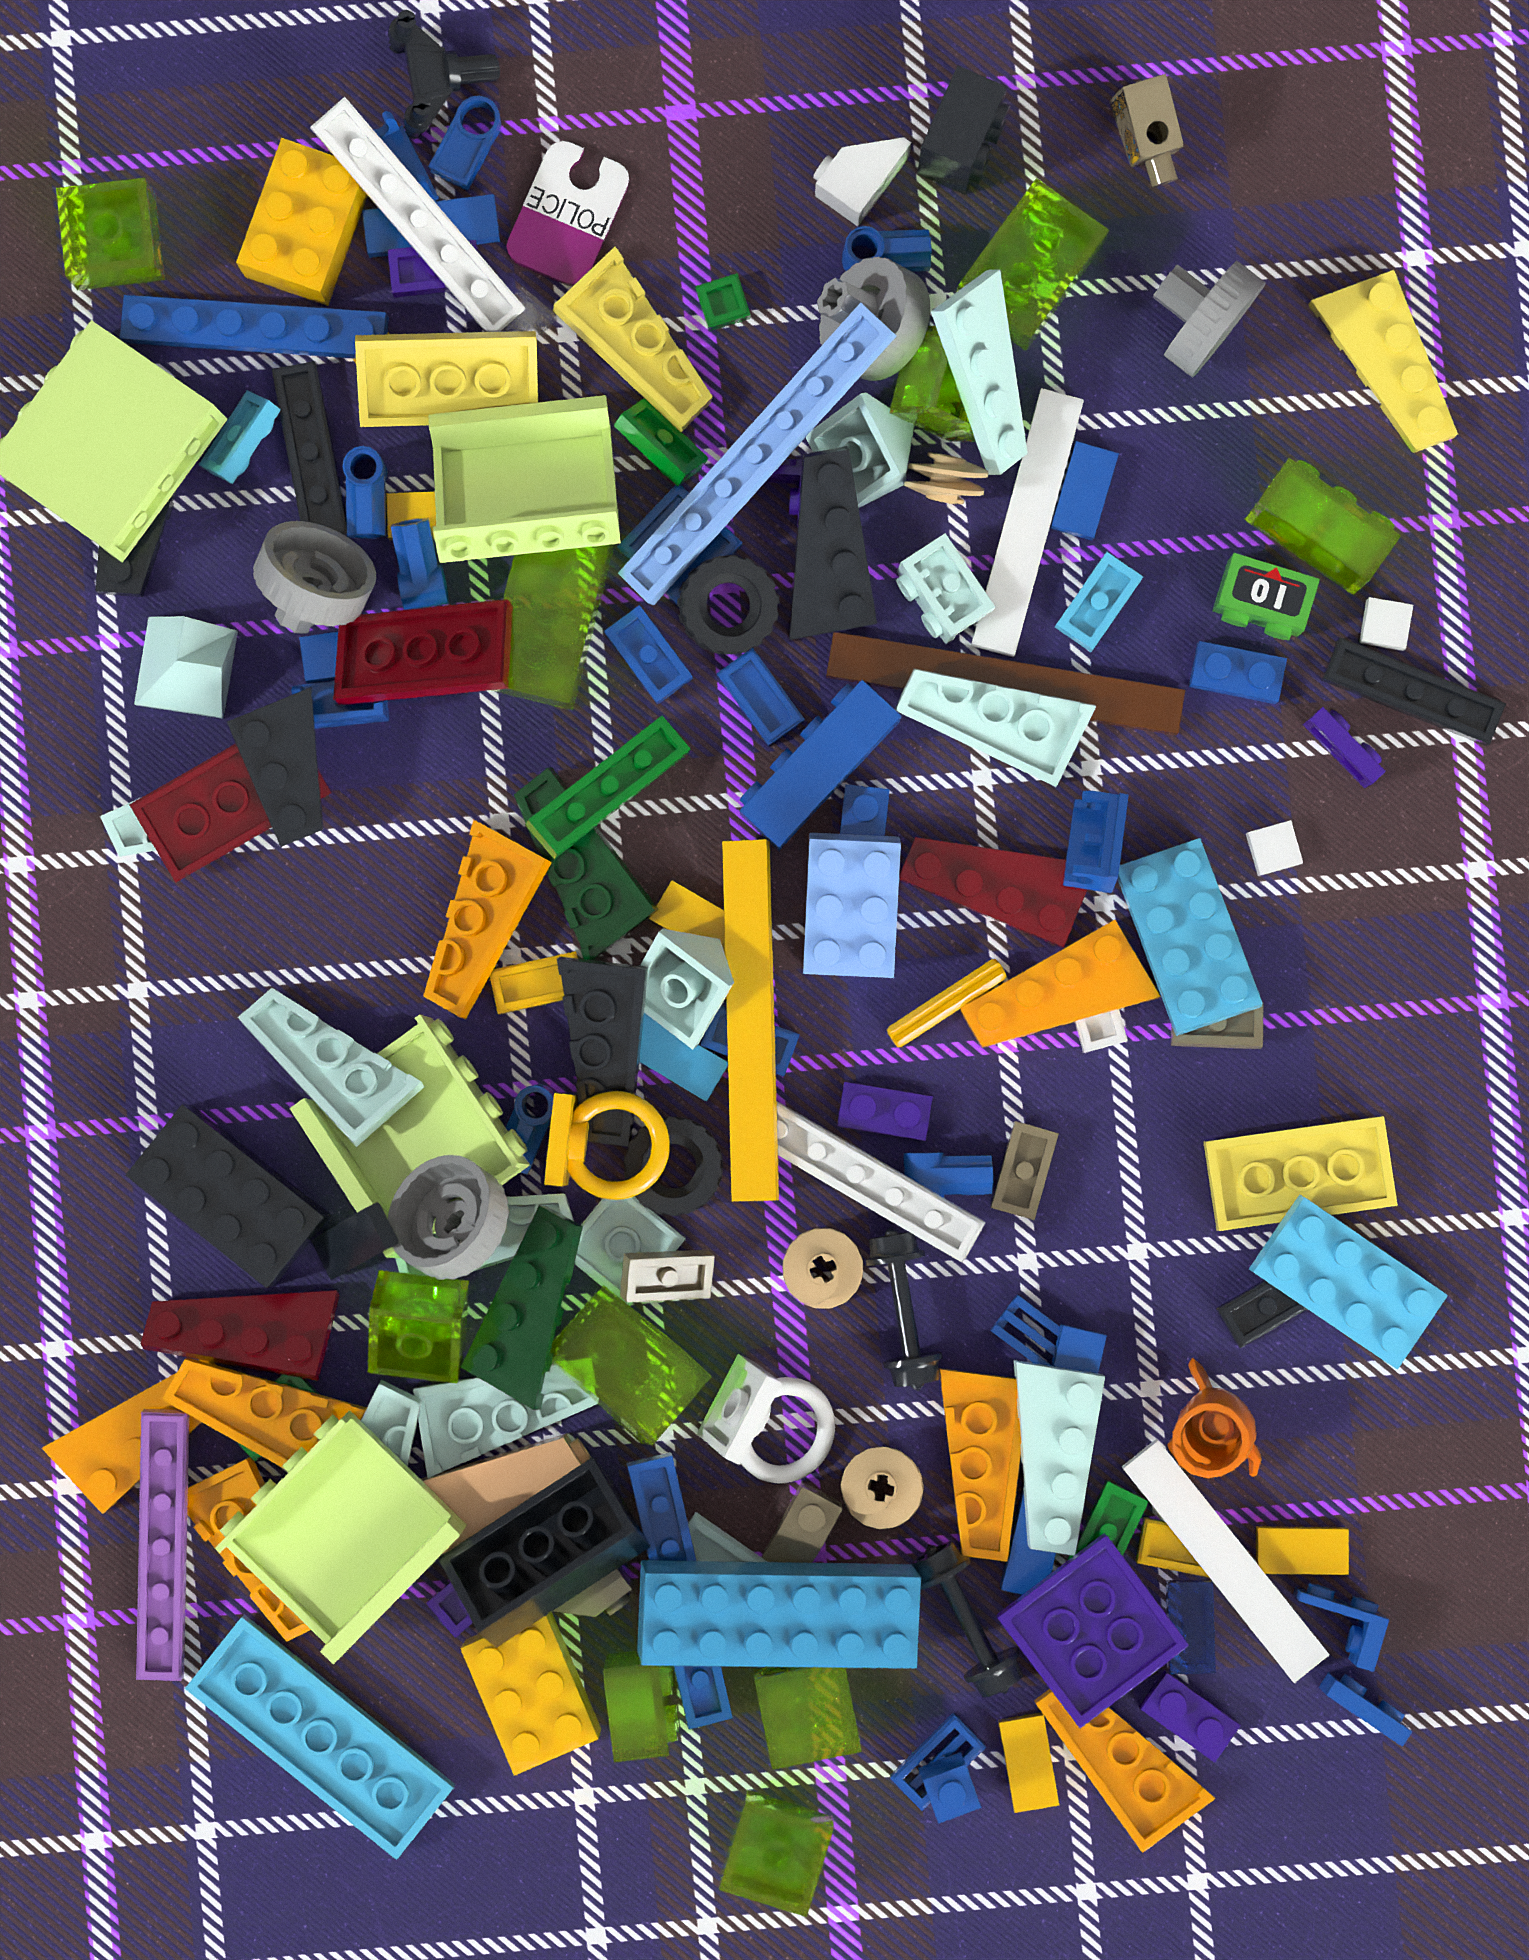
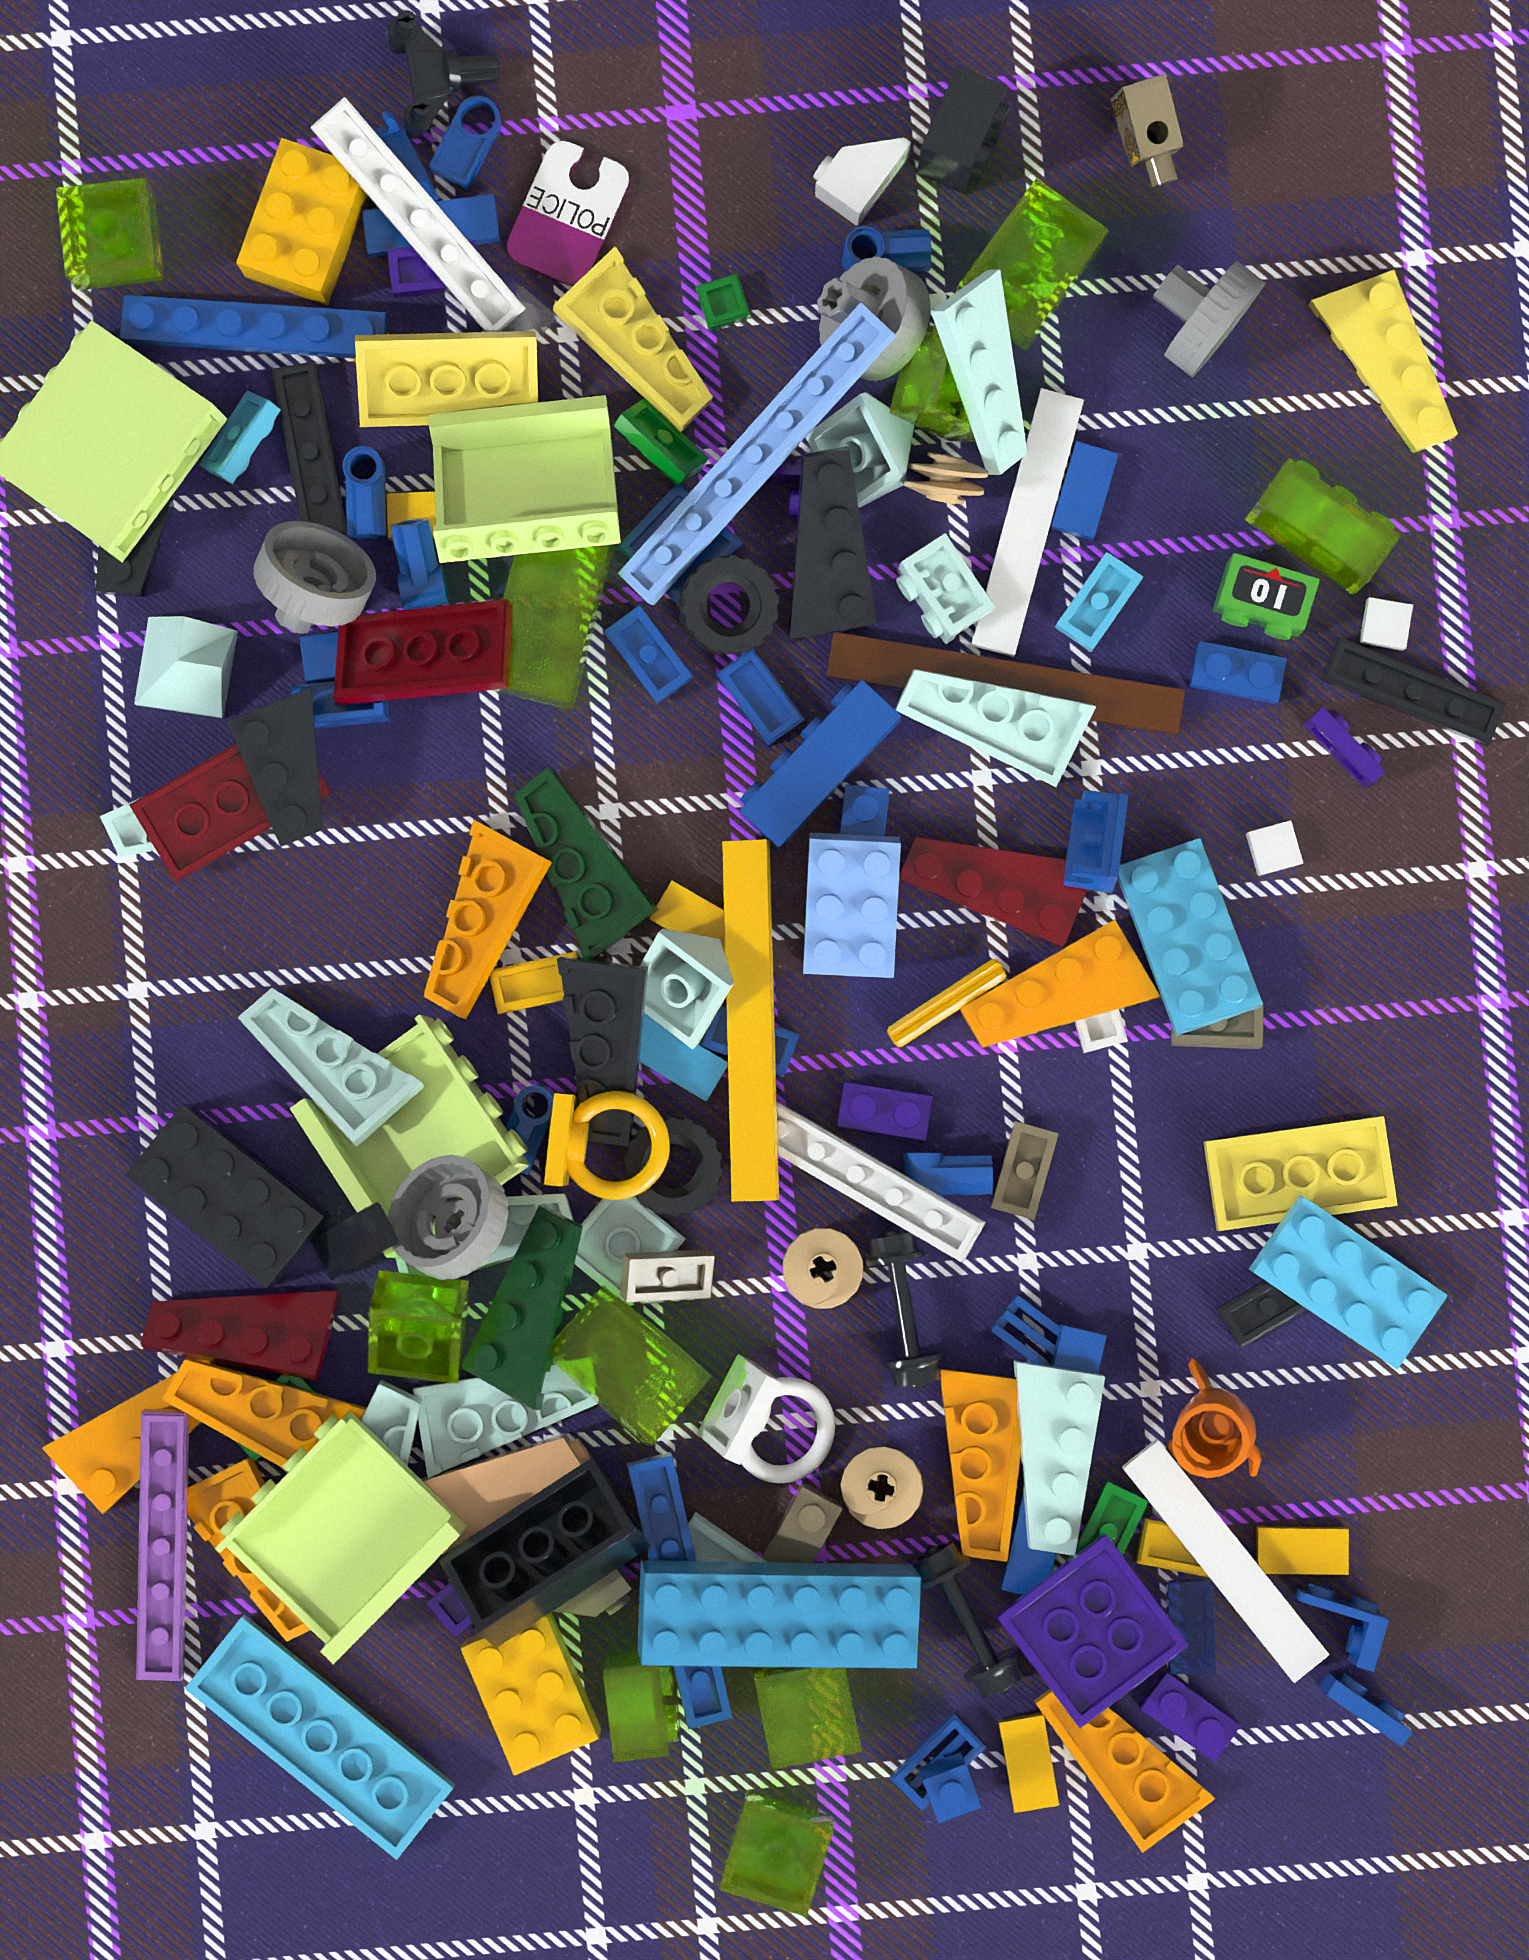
green plate [525,716,691,859] -> none

